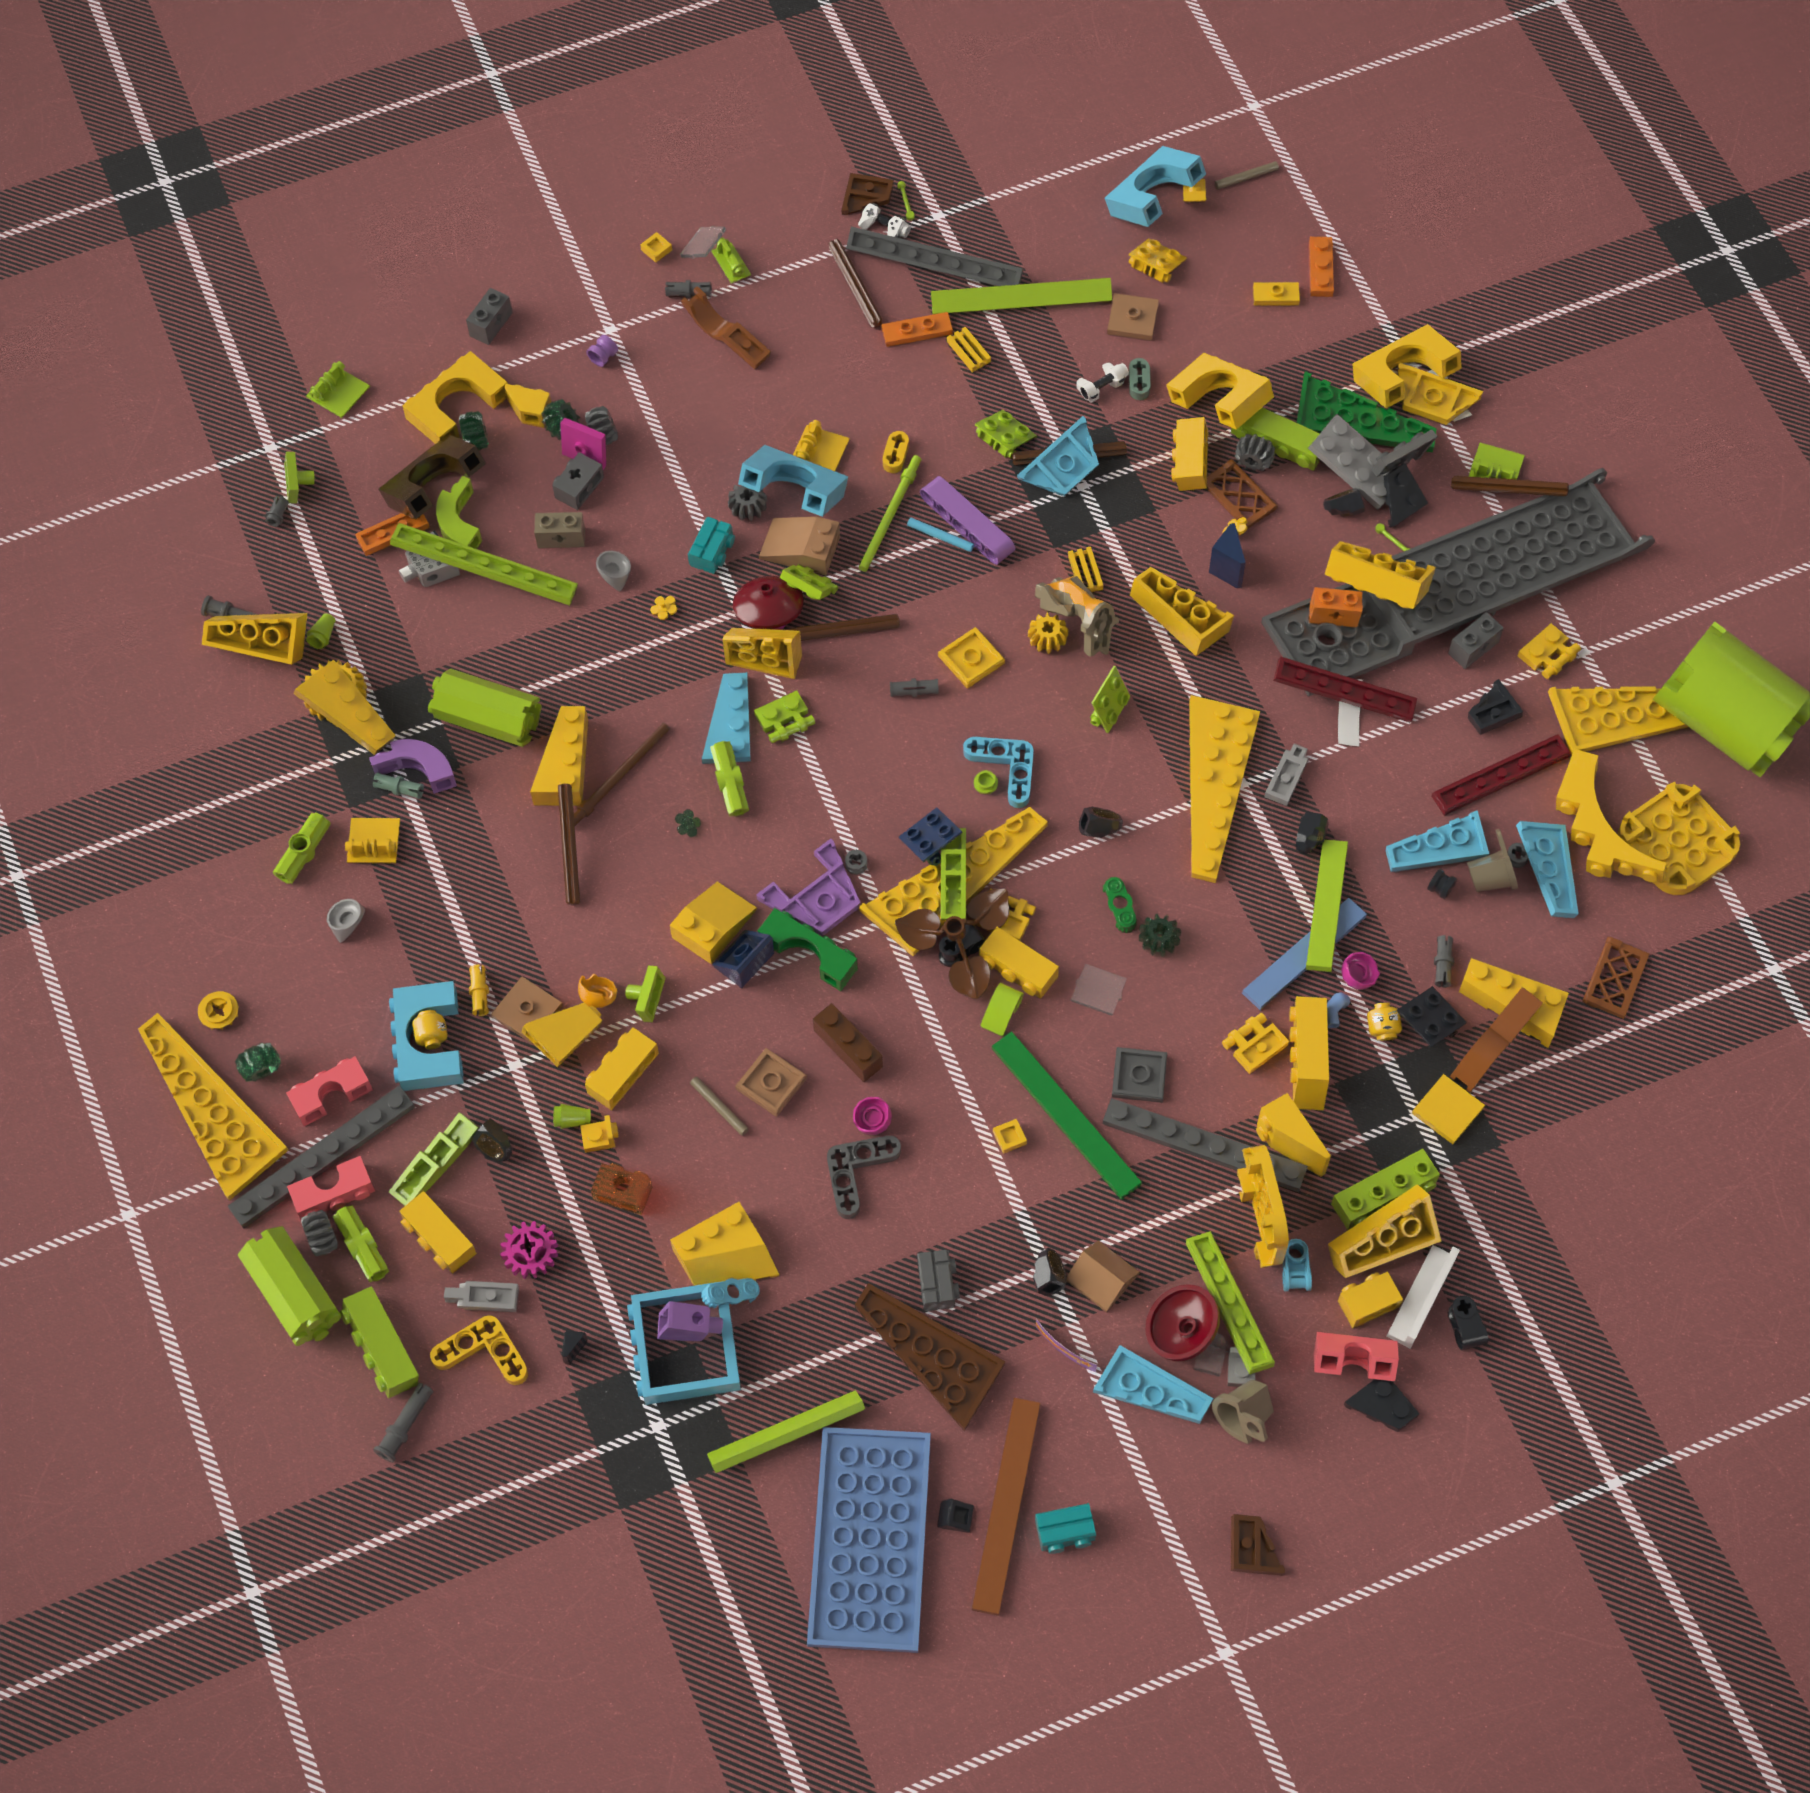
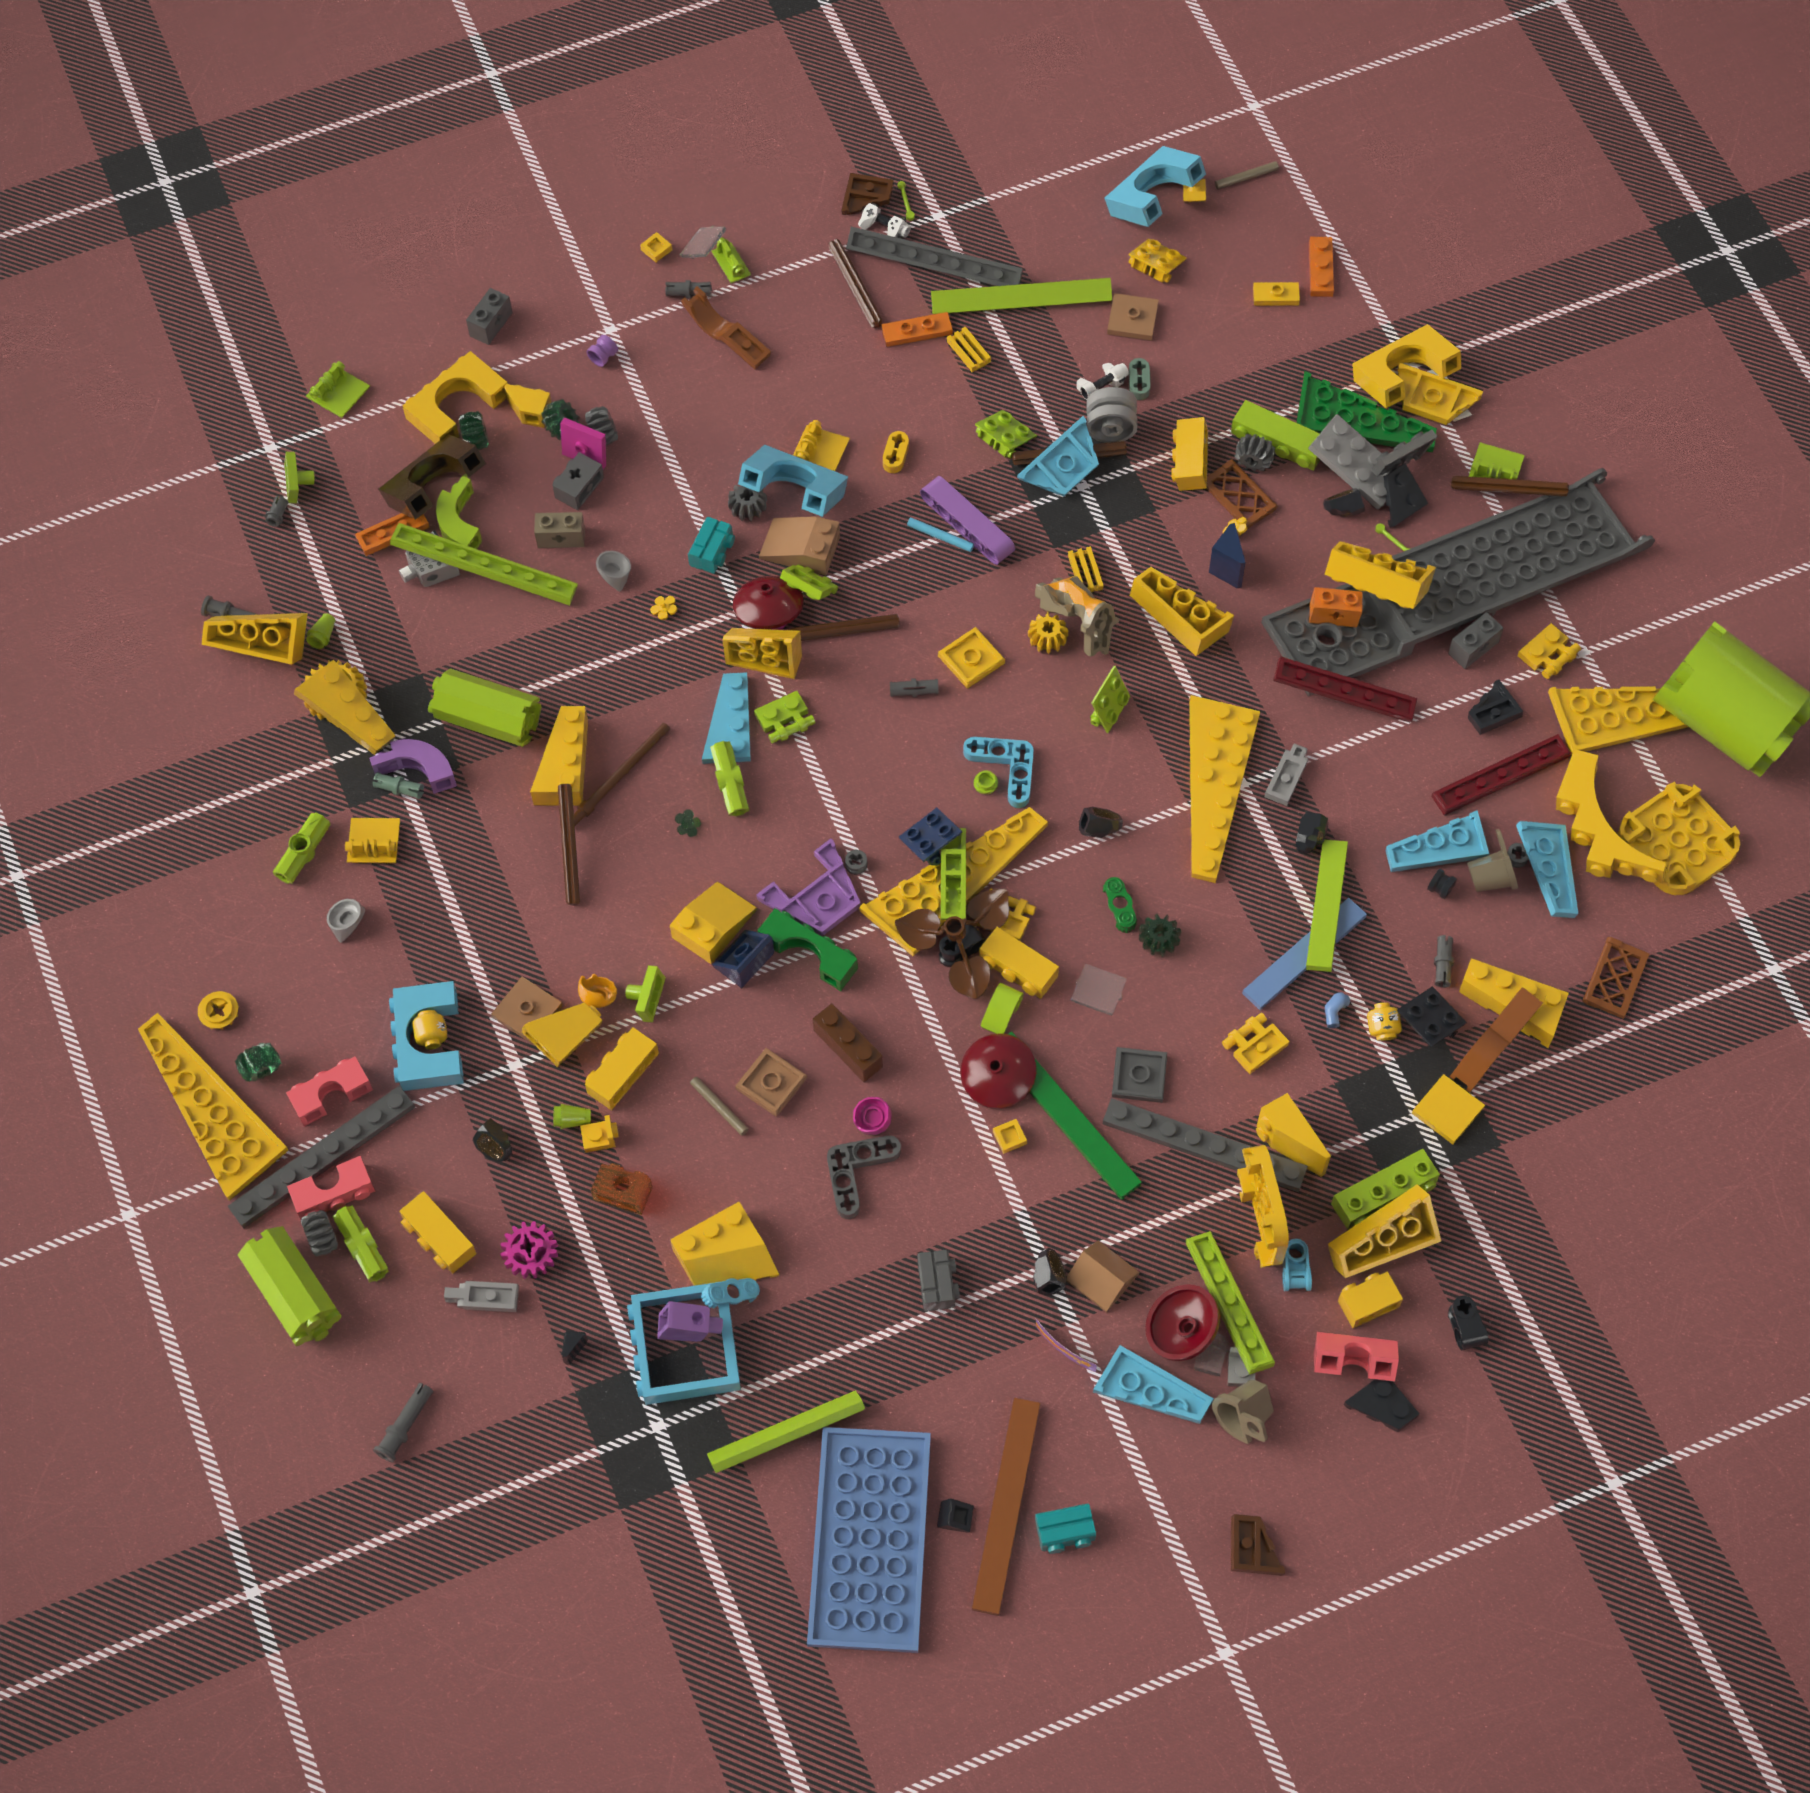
lime brick [340,1286,419,1399] -> none
lime slope [389,1112,480,1206] -> none
yellow beam [430,1316,528,1385] -> none
yellow pin [469,964,489,1016] -> none
reddish brown wing [854,1283,1005,1432] -> none
lime bar [858,455,922,572] -> none
yellow arch [1166,353,1274,430] -> none
yellow wedge [1289,996,1329,1110] -> none
white sticker [1338,679,1363,746] -> none
dark pink hair [1341,952,1380,990] -> none
white fence [1386,1245,1460,1349] -> none
none -> dark red dish [960,1033,1037,1109]
none -> light grey wheel [1086,387,1137,443]

